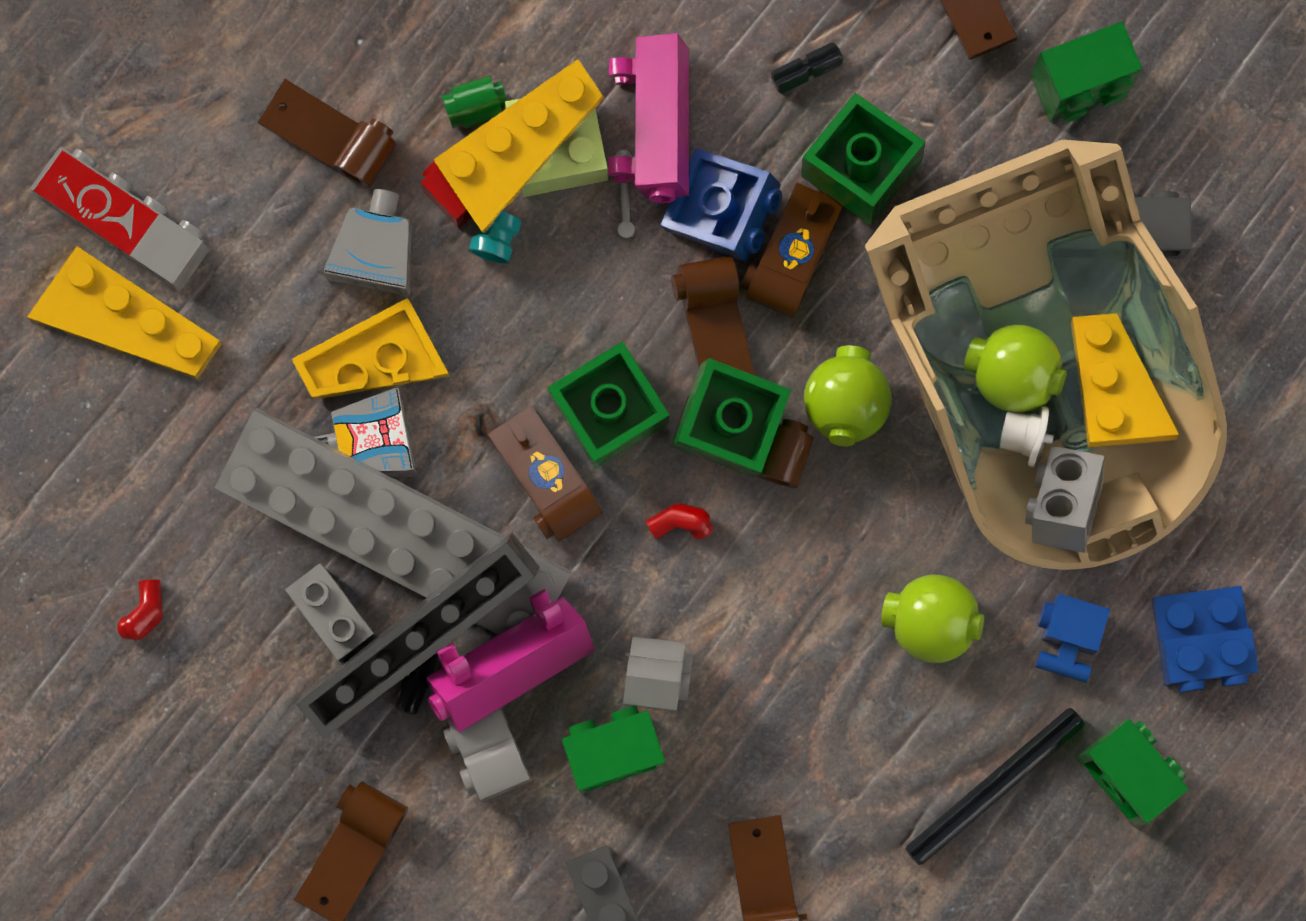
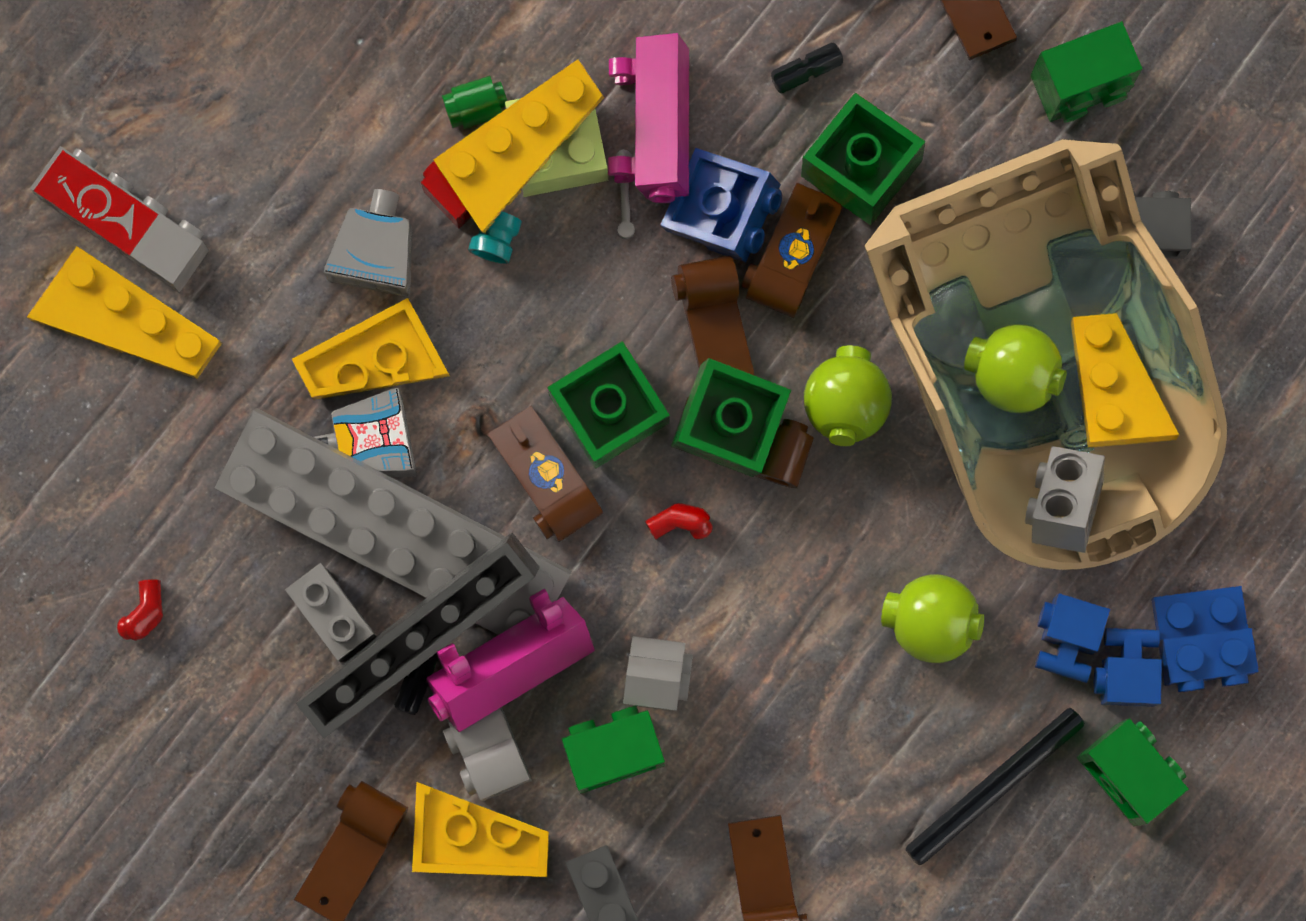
reddish brown door [258,79,397,188] -> none
white piece [1000,406,1054,468] -> none
none -> yellow wing [412,782,549,877]
none -> blue brick [1094,628,1162,707]

